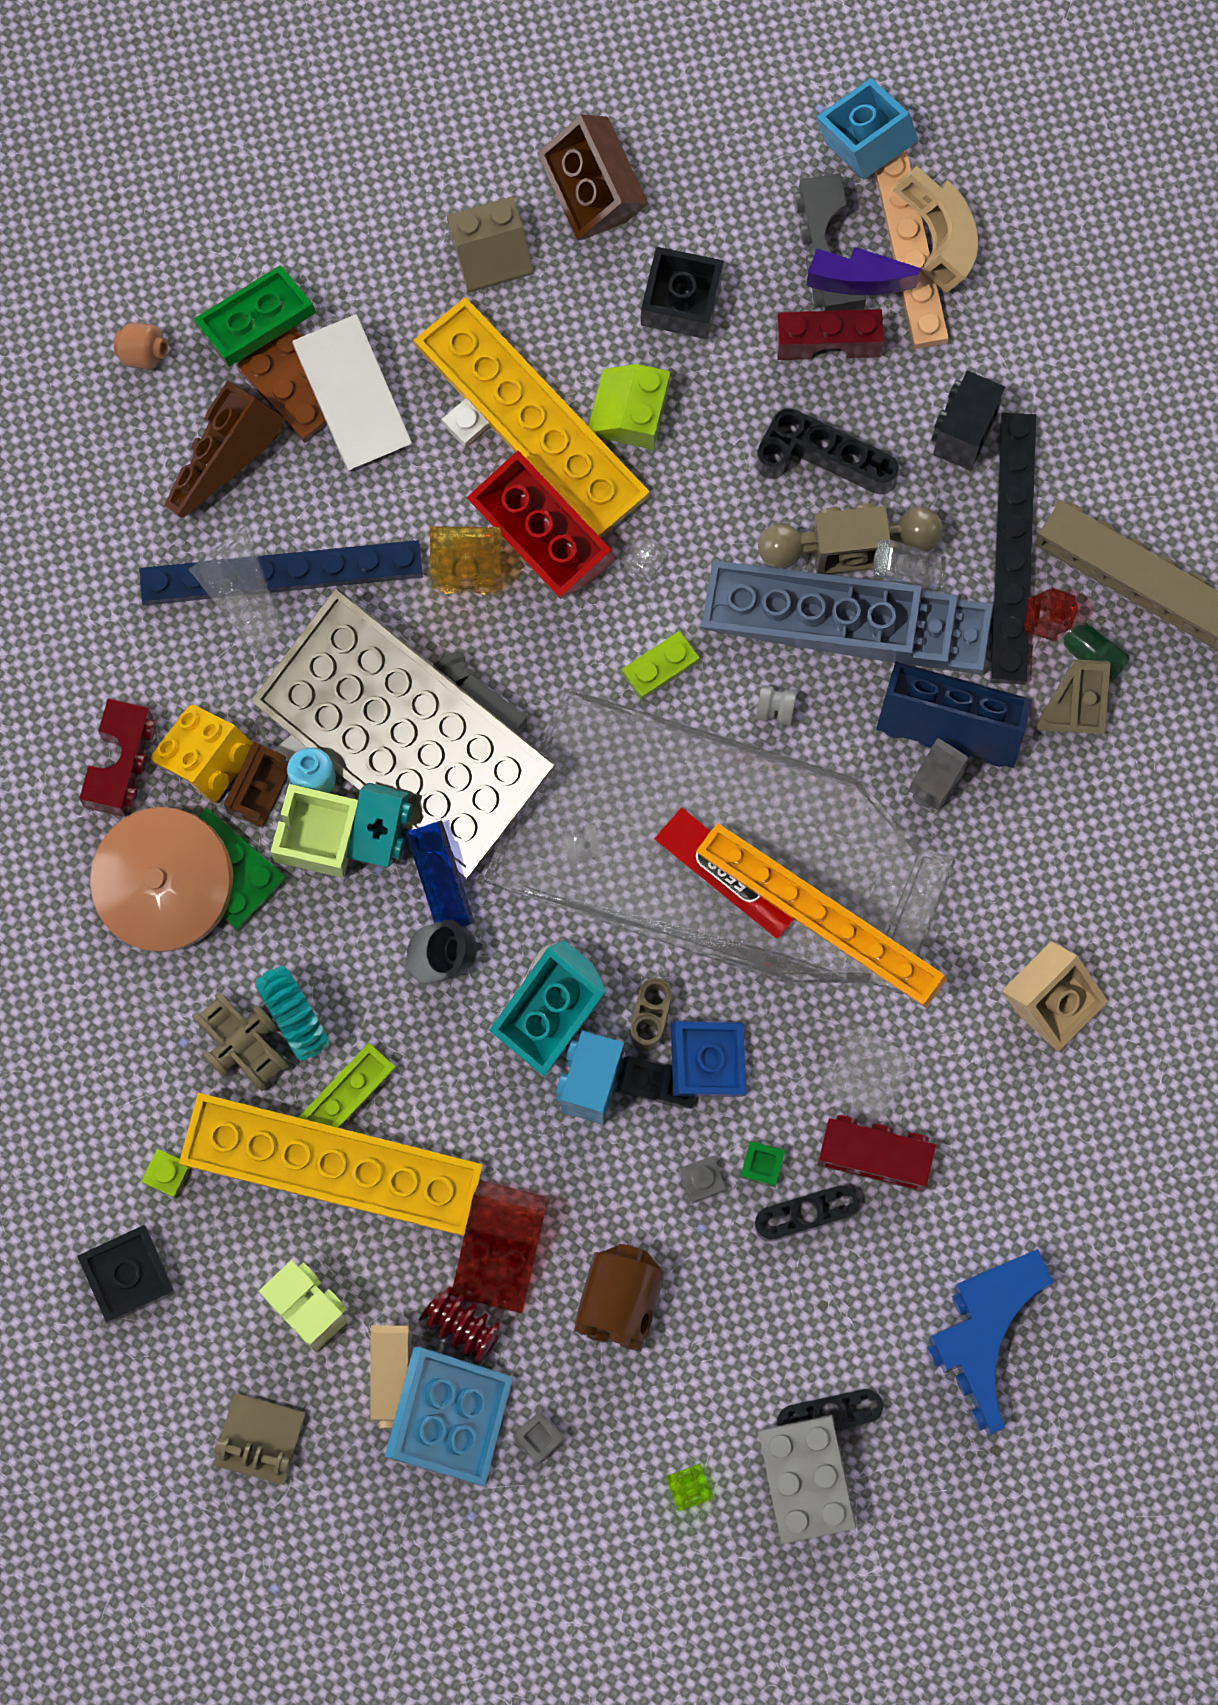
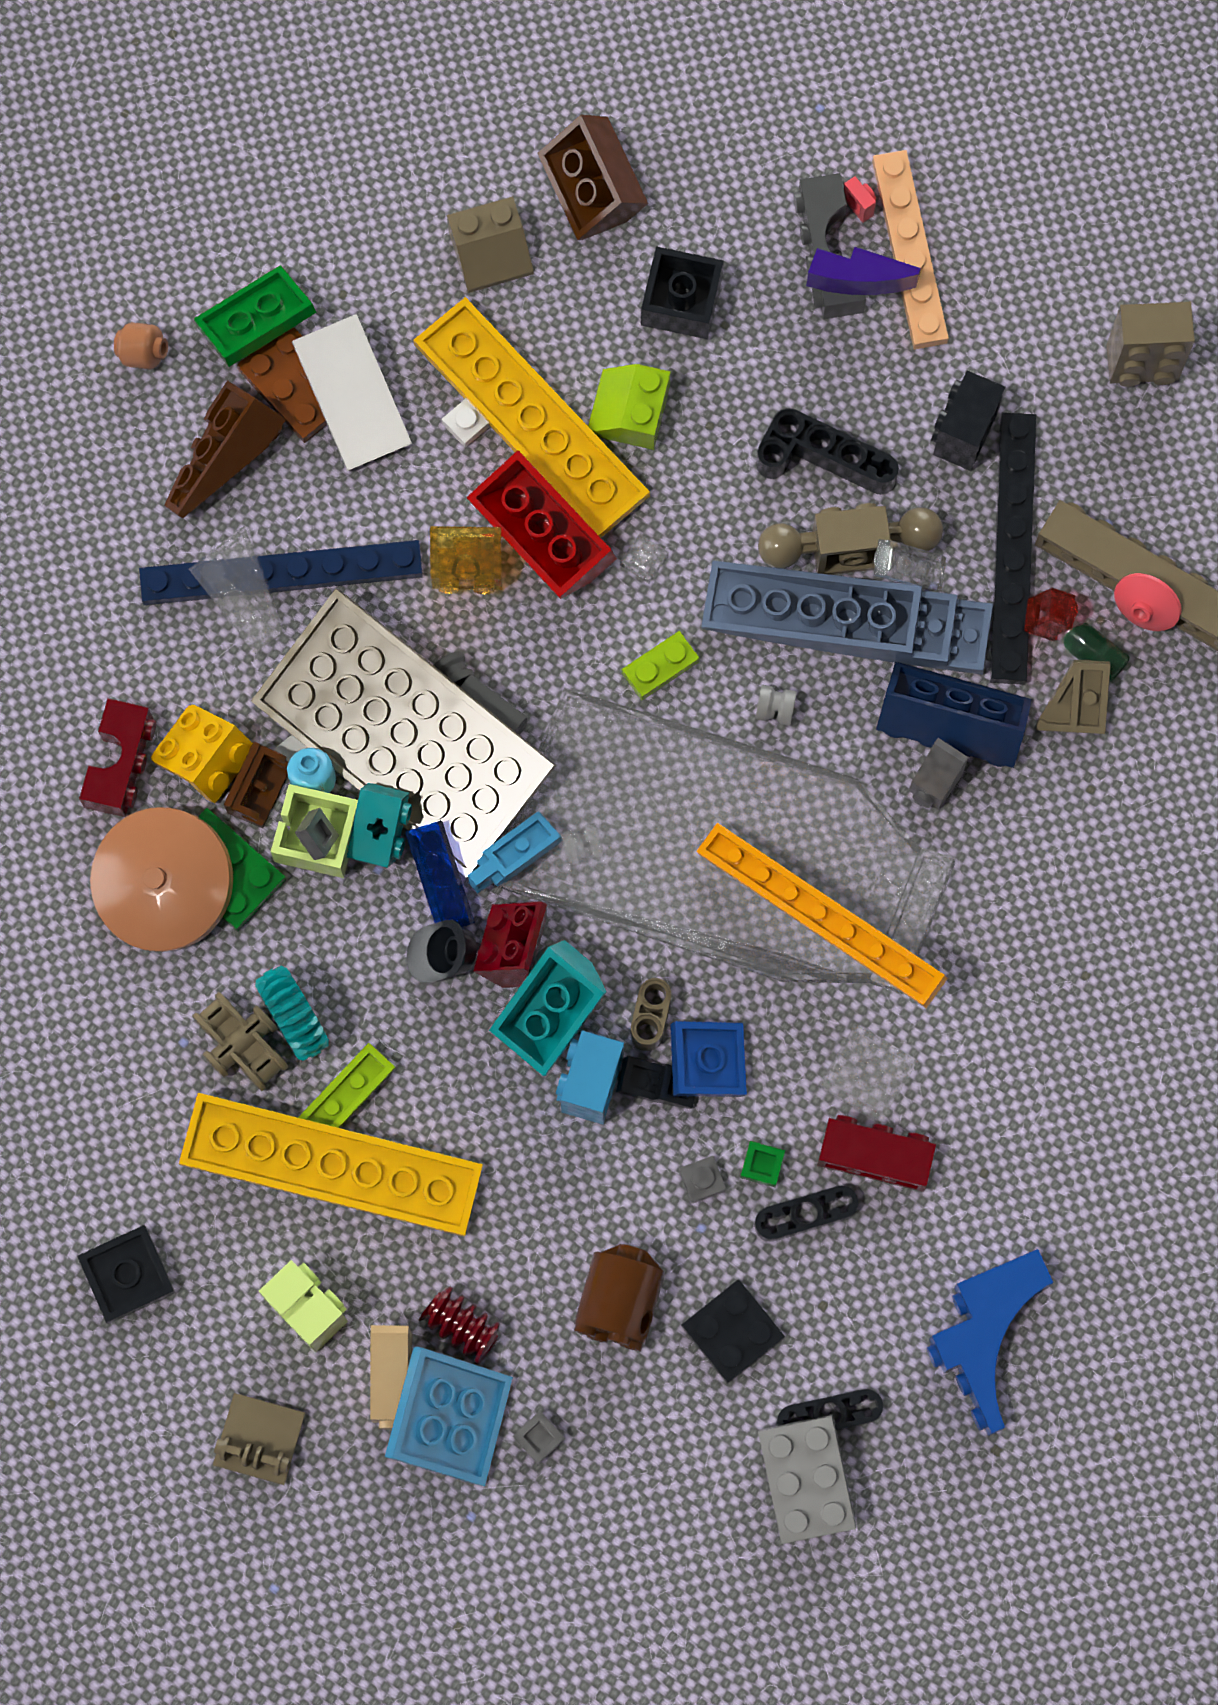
lime plate [141,1149,190,1199] -> none
clear red slope [451,1180,551,1314] -> none
red sticker [654,807,794,939] -> none
clear neon green tile [665,1463,713,1513] -> none
dark red arch [776,309,884,360] -> none
dark azure brick [816,78,919,180] -> none
tan arch [893,166,978,293] -> none
tan slope [1002,941,1108,1052] -> none
none -> flat silver plate [295,808,339,860]
none -> dark azure hinge [468,811,562,894]
none -> dark red slope [473,901,547,988]
none -> black plate [681,1279,785,1384]
none -> coral plate [844,176,876,223]
none -> dark tan brick [1106,302,1195,387]
none -> coral dish [1114,573,1182,631]

